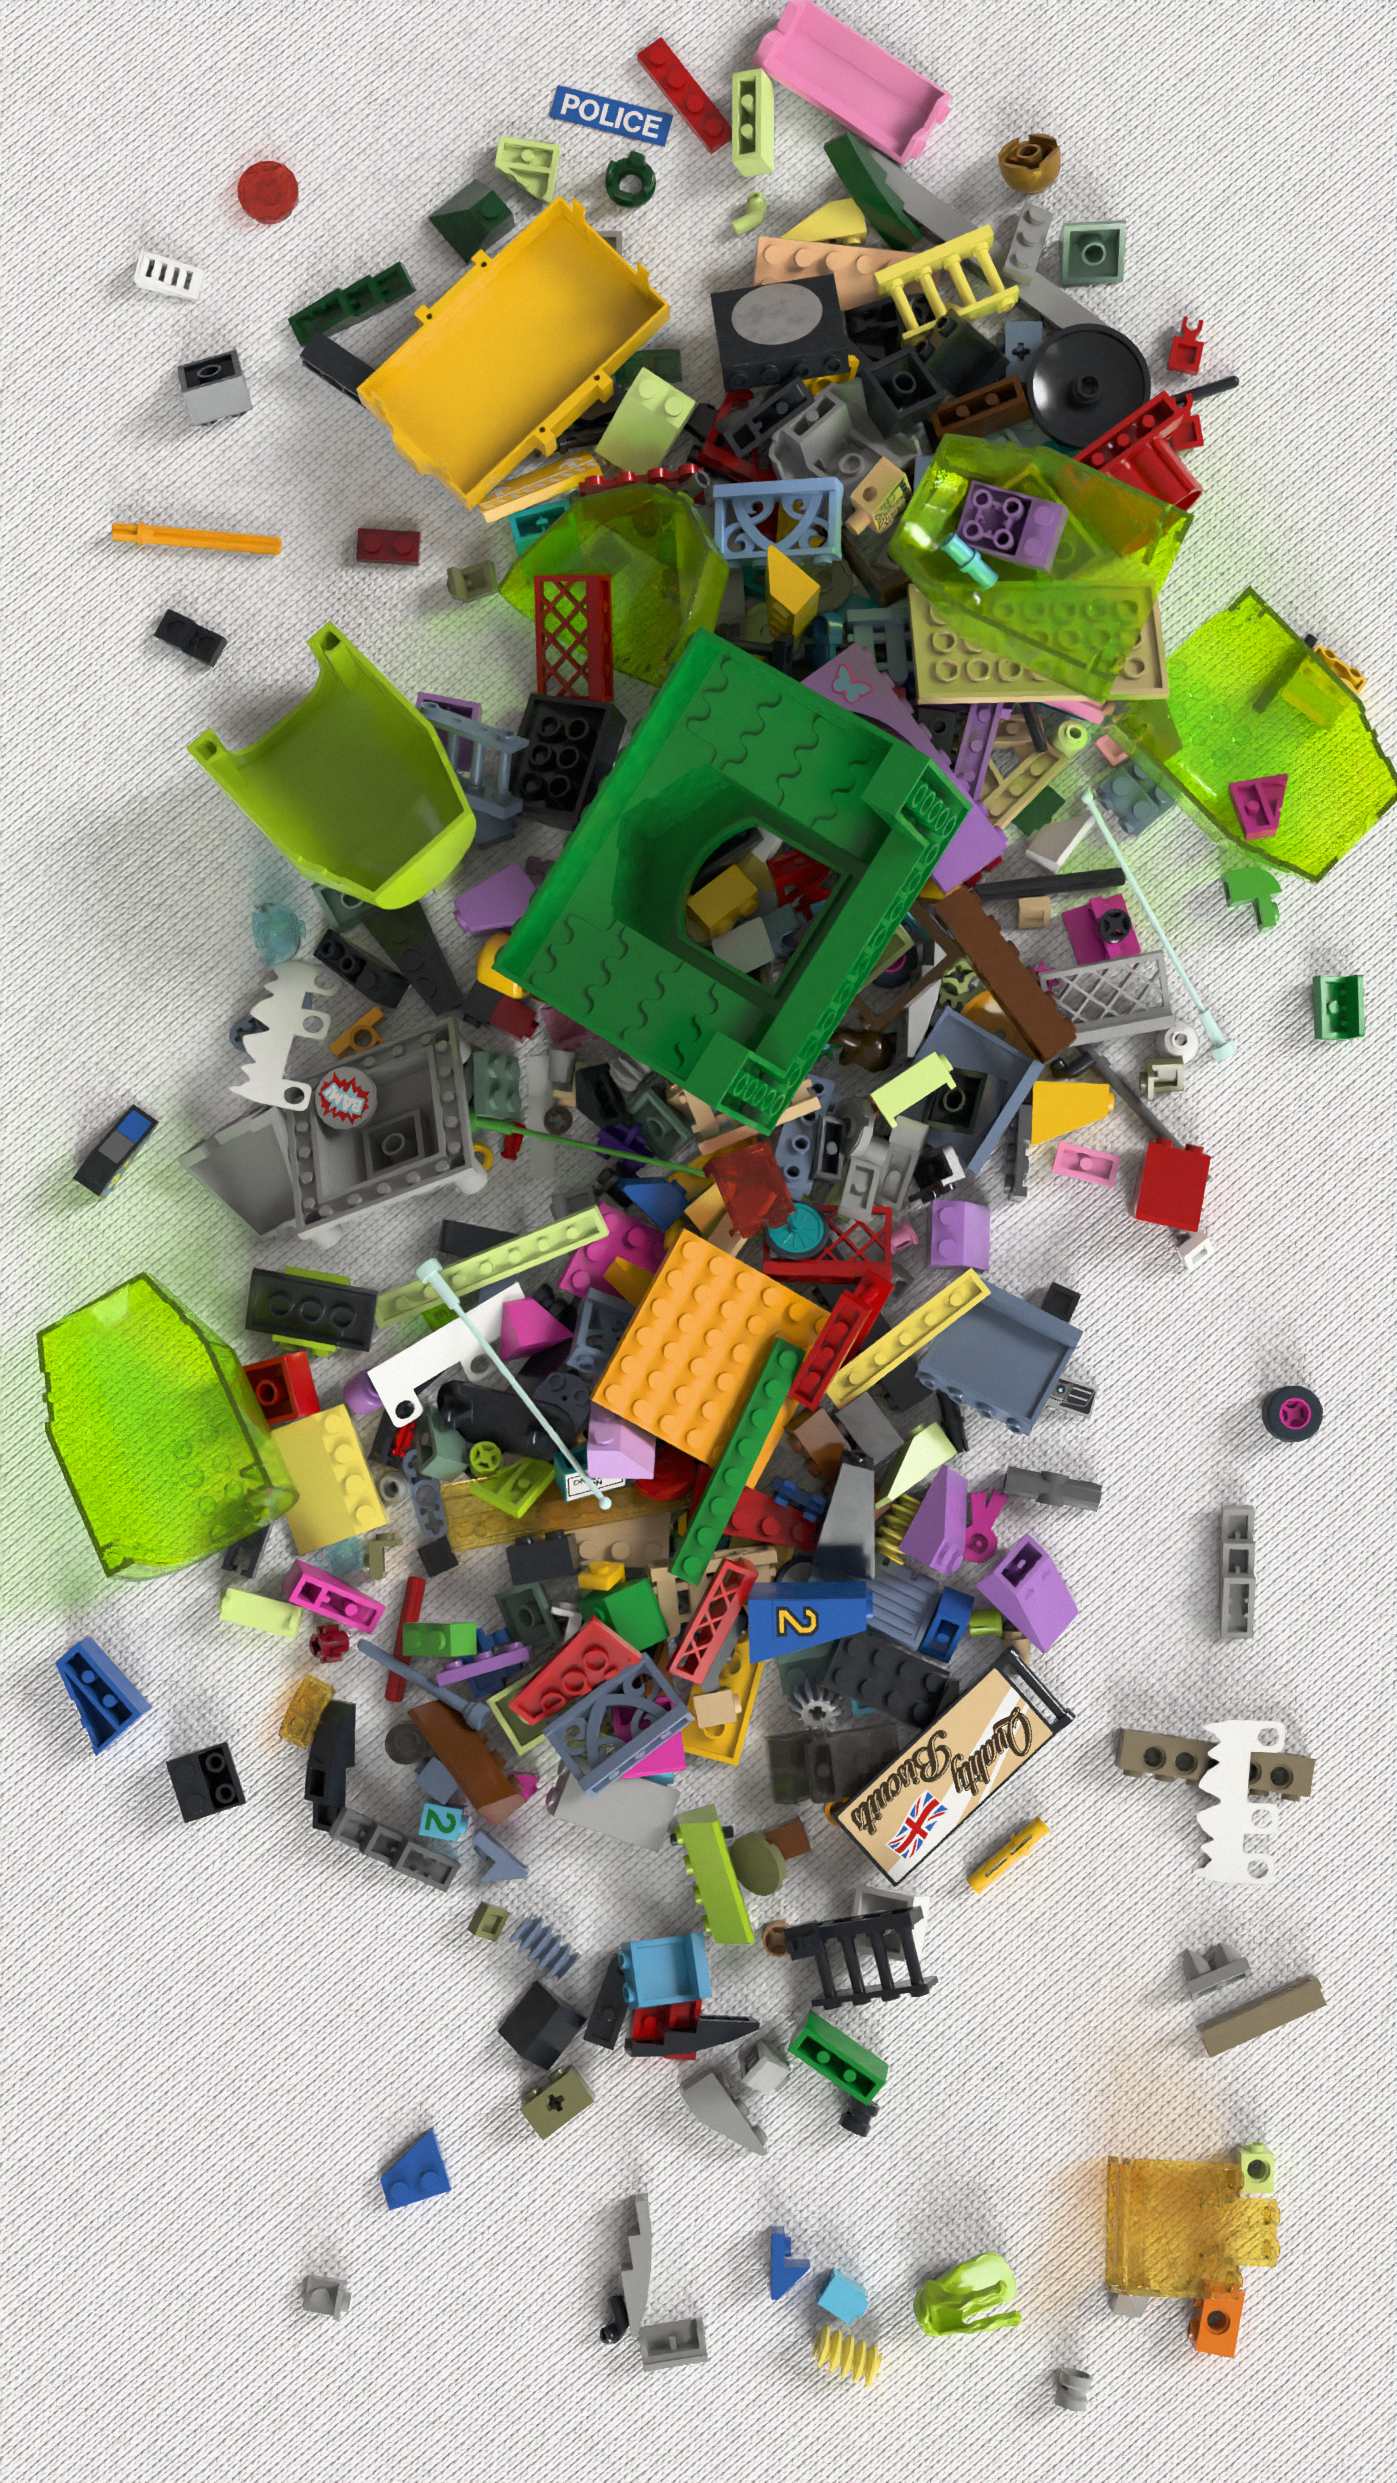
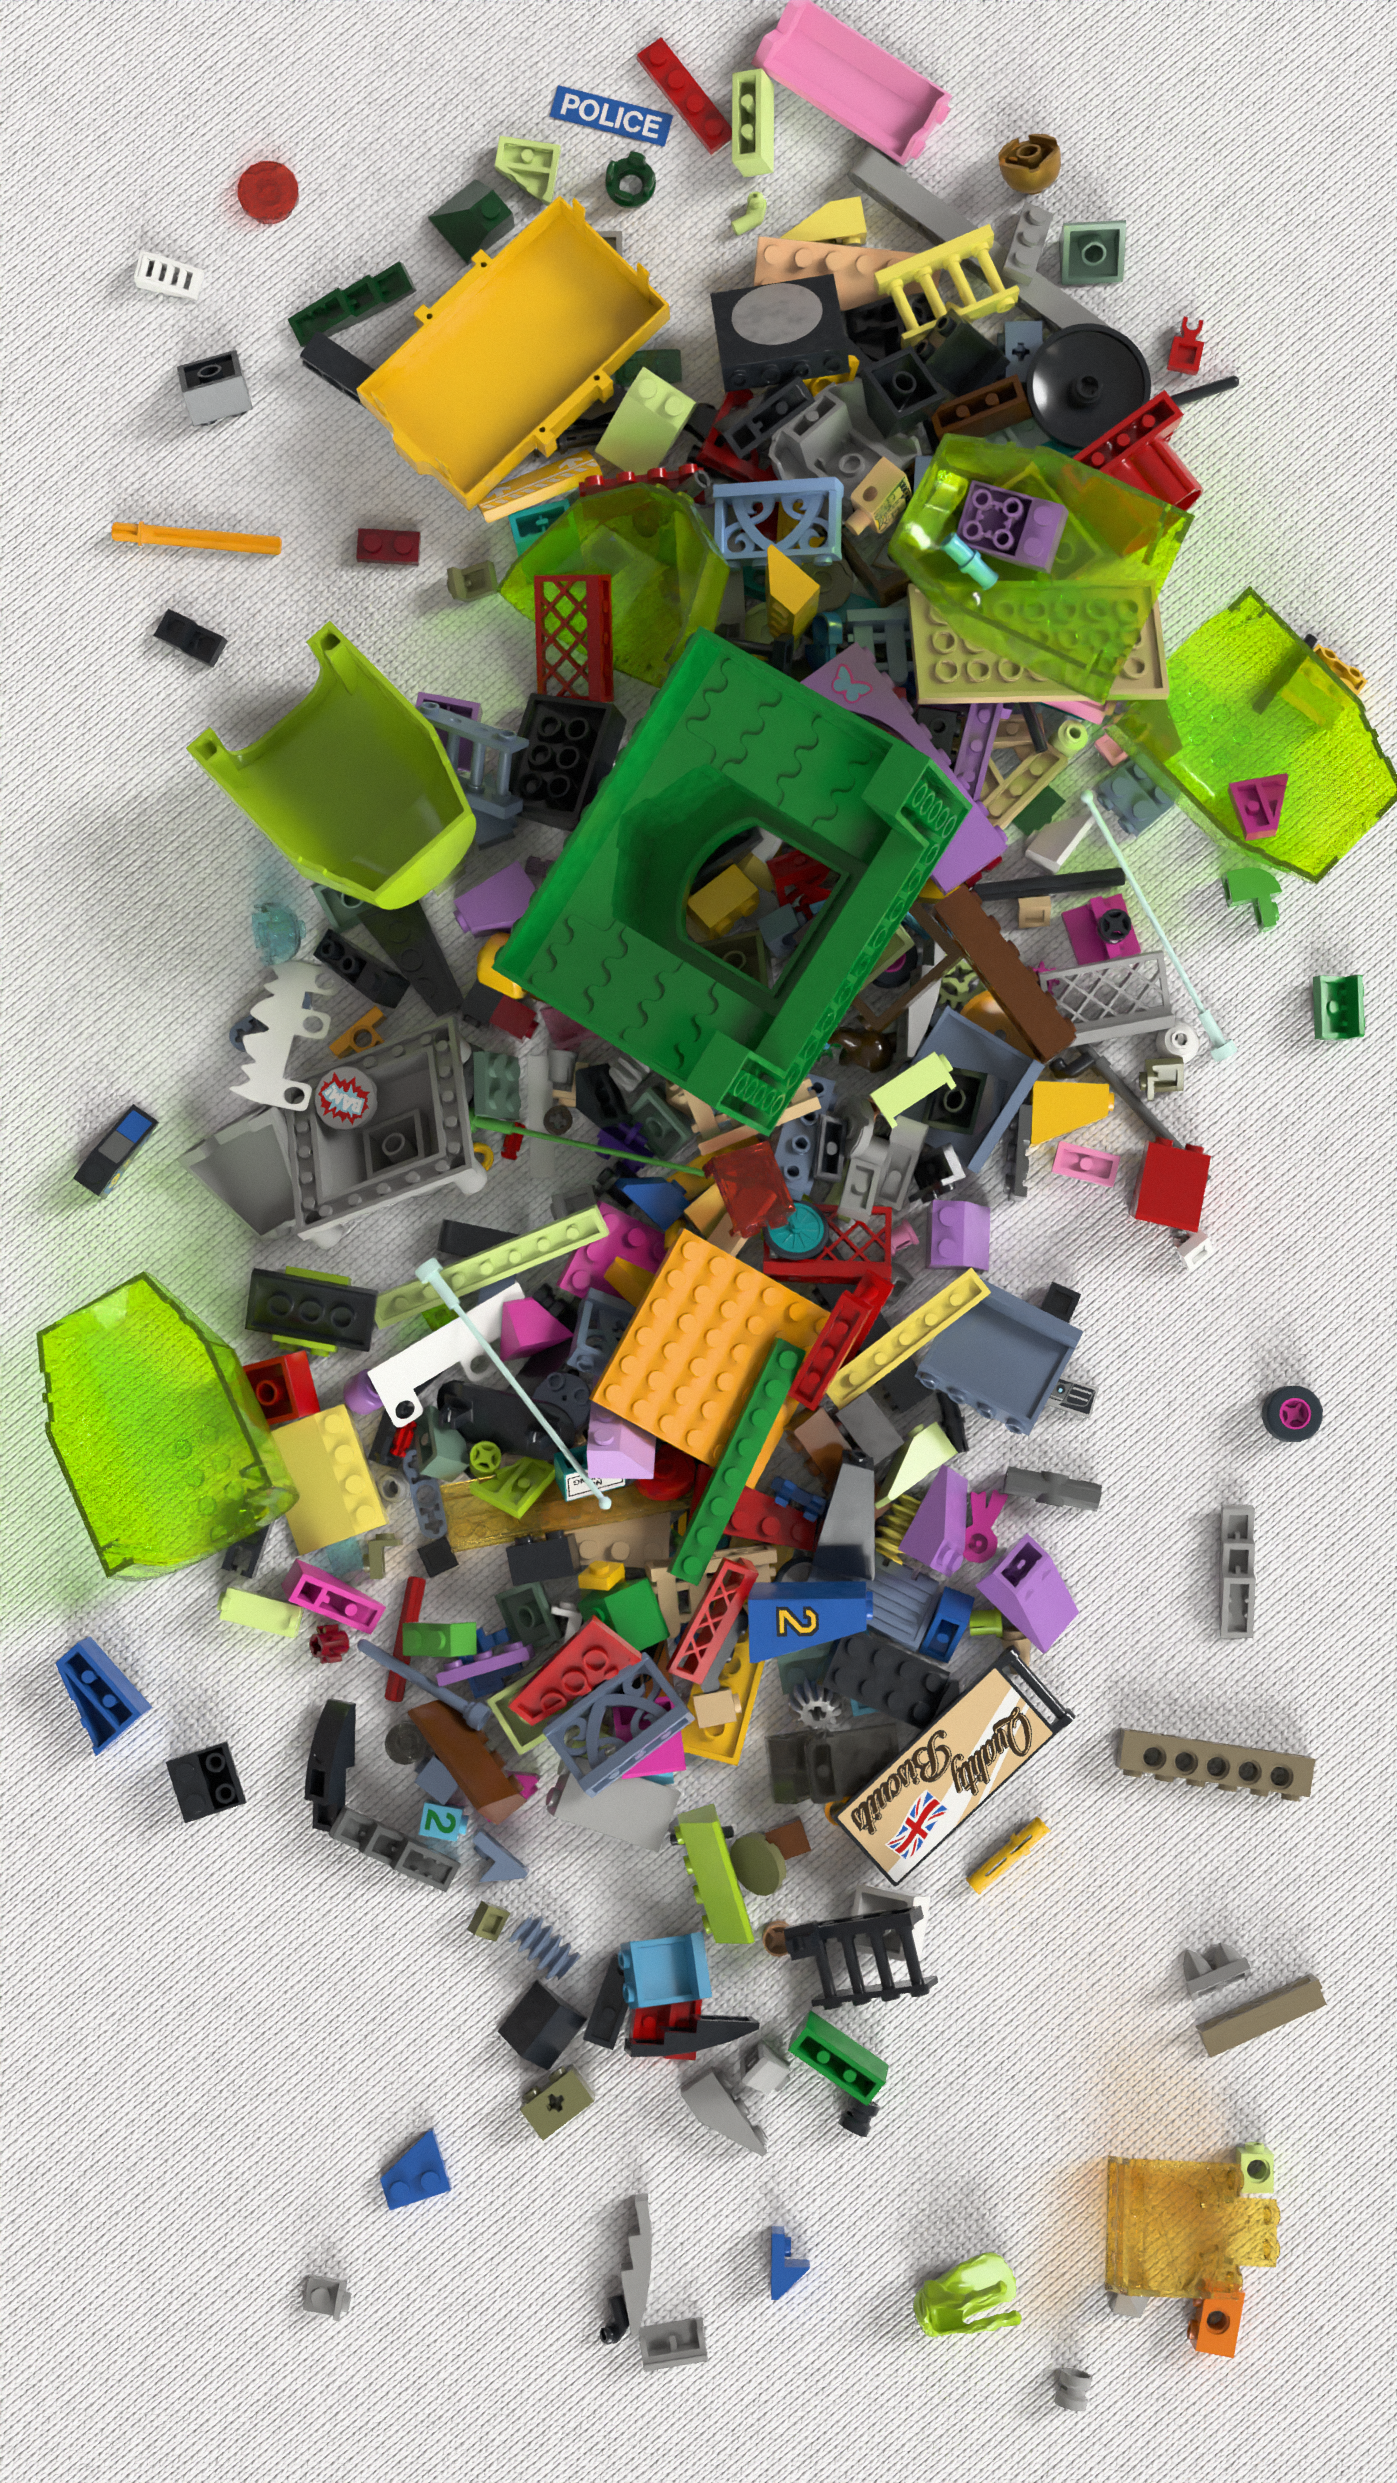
clear yellow slope [278,1674,336,1750] -> none
white sticker [712,917,775,974] -> none
light yellow piece [810,2324,883,2388] -> none
medium azure brick [816,2267,869,2325] -> none
dark green slope [823,130,922,251] -> none
red plate [1169,393,1204,452] -> none
white piece [1192,1719,1285,1884] -> none

